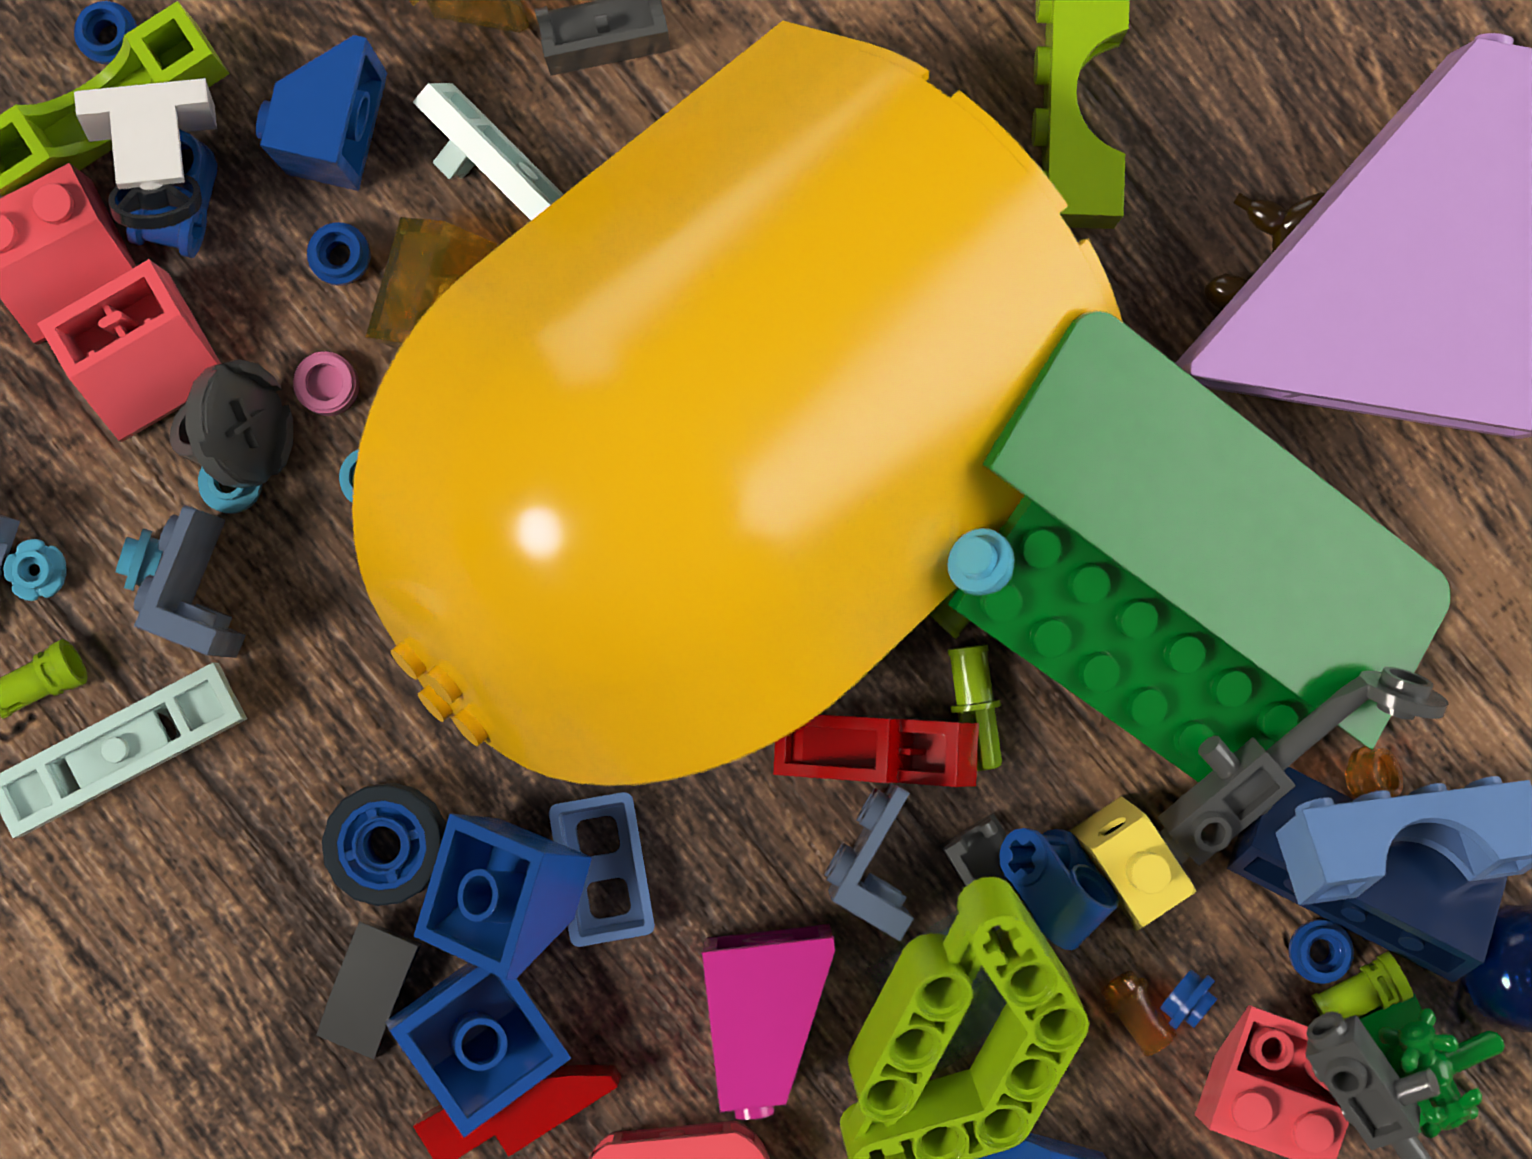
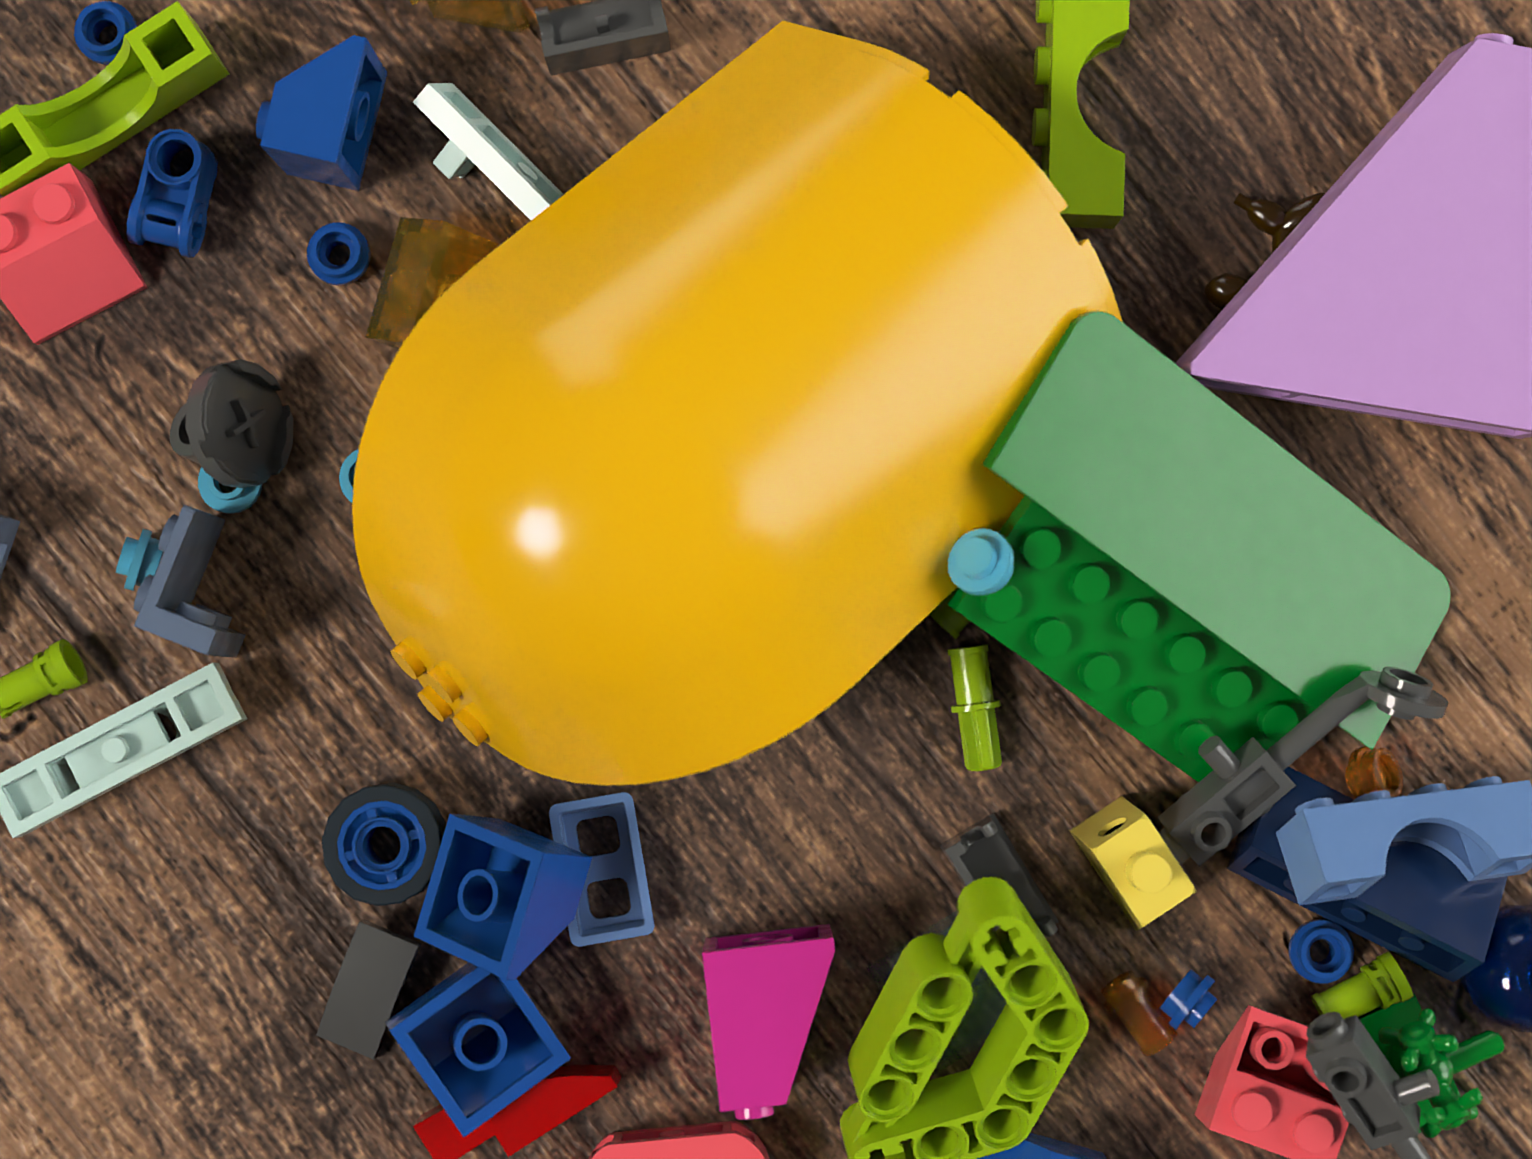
medium azure plate [3,539,67,601] -> none
coral slope [37,259,221,442] -> none
white piece [74,78,217,230] -> none
bright pink tile [293,351,360,416] -> none
red slope [773,714,979,787] -> none
sand blue bracket [824,783,914,941] -> none
blue piece [999,828,1119,950] -> none

